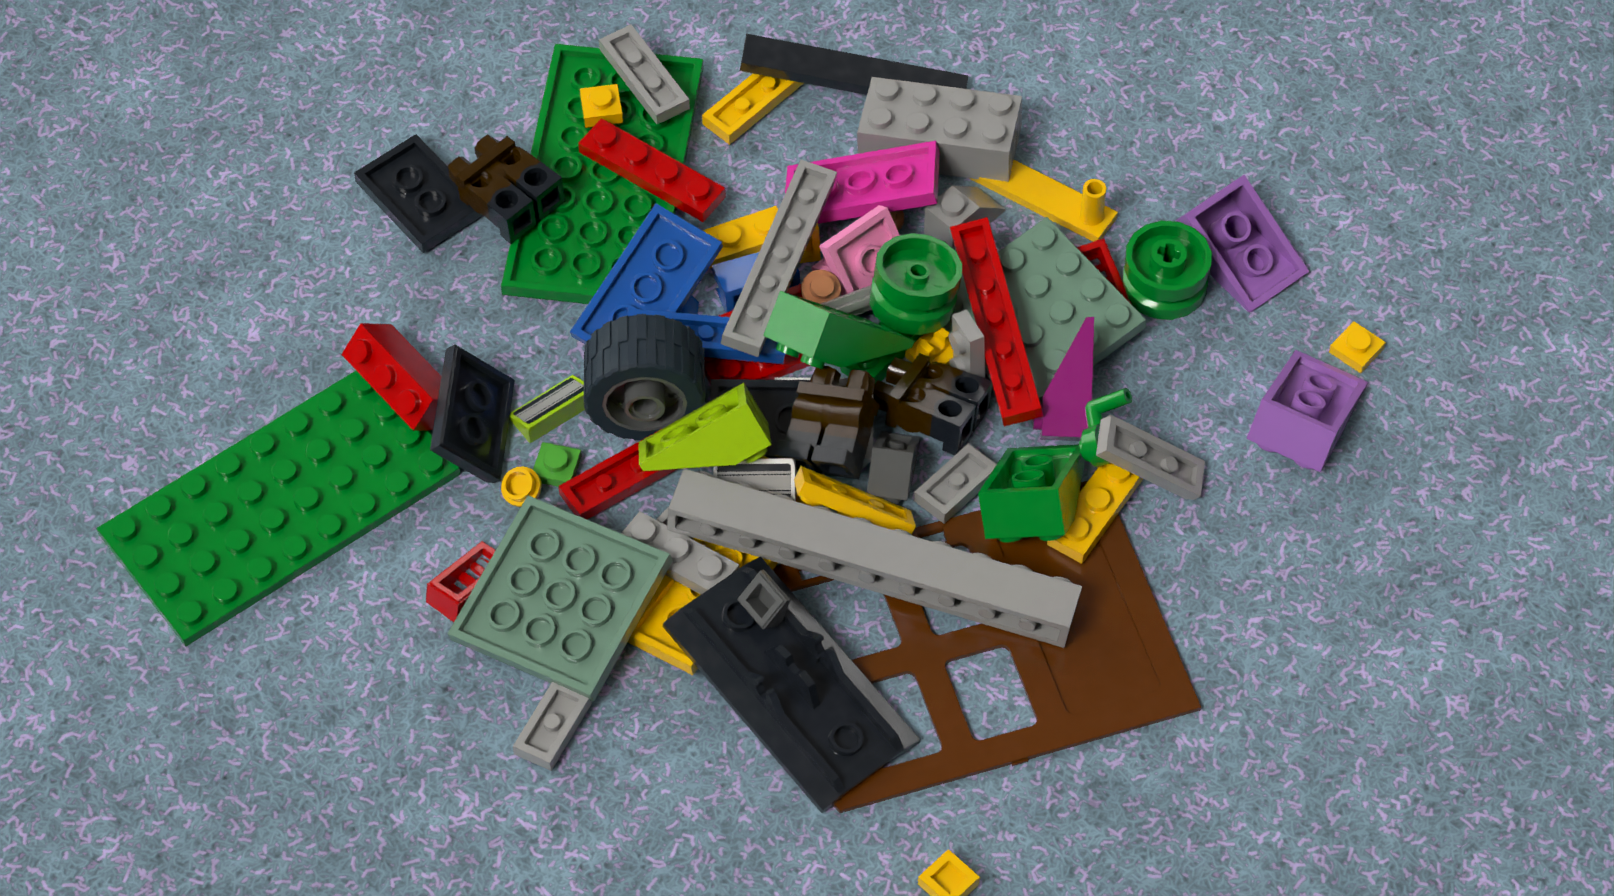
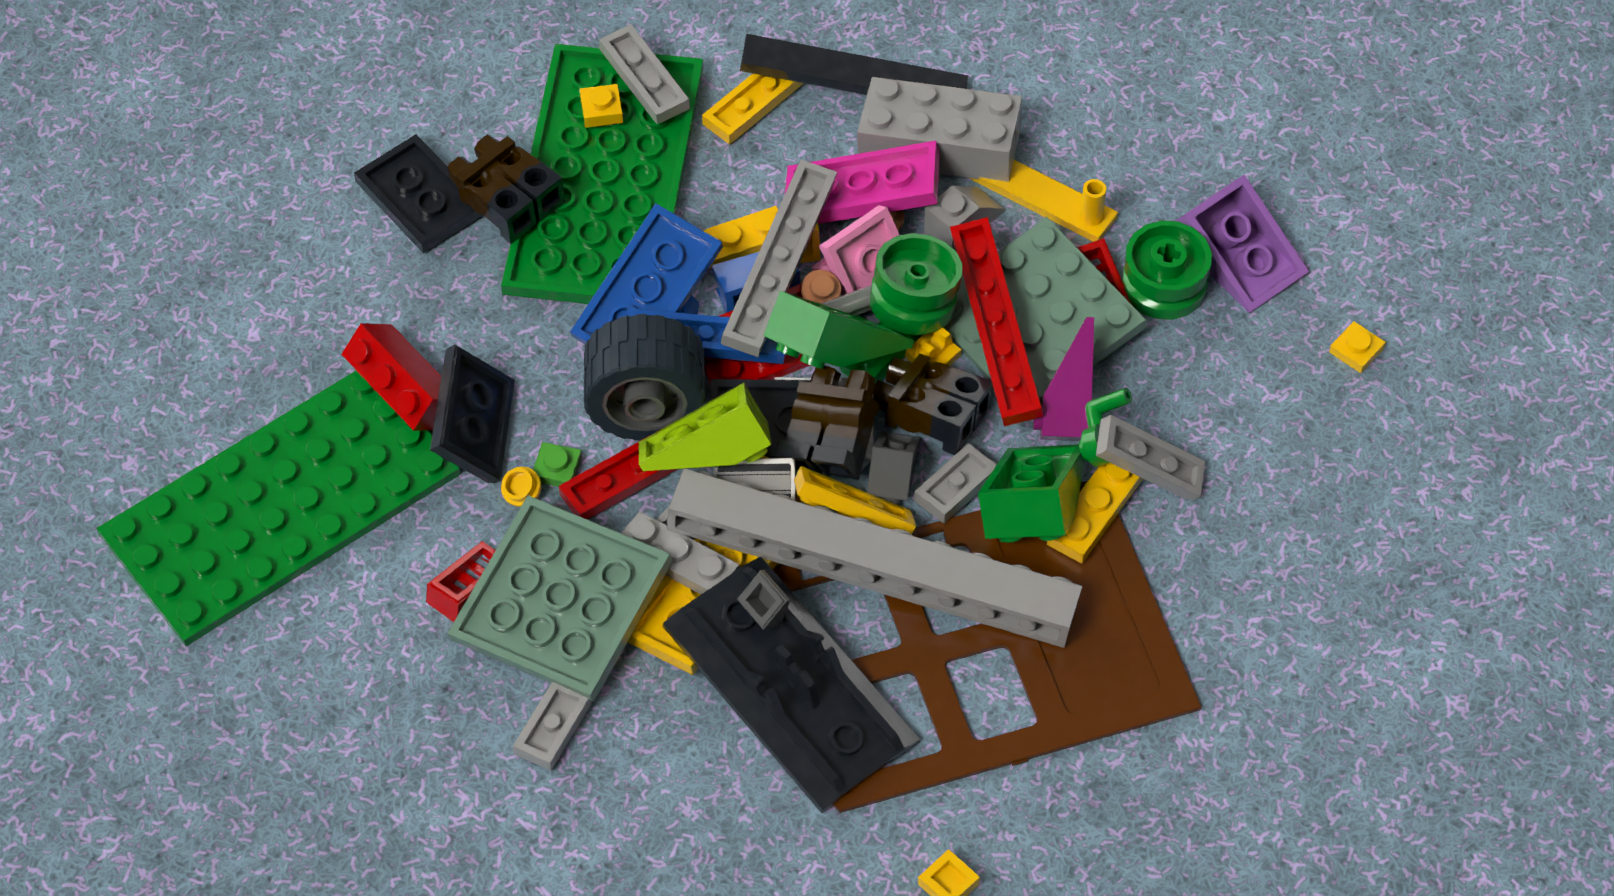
slope [509,375,585,443] -> none
red plate [578,118,726,222] -> none
light grey plate [949,309,985,378] -> none
medium lavender slope [1246,350,1368,472] -> none

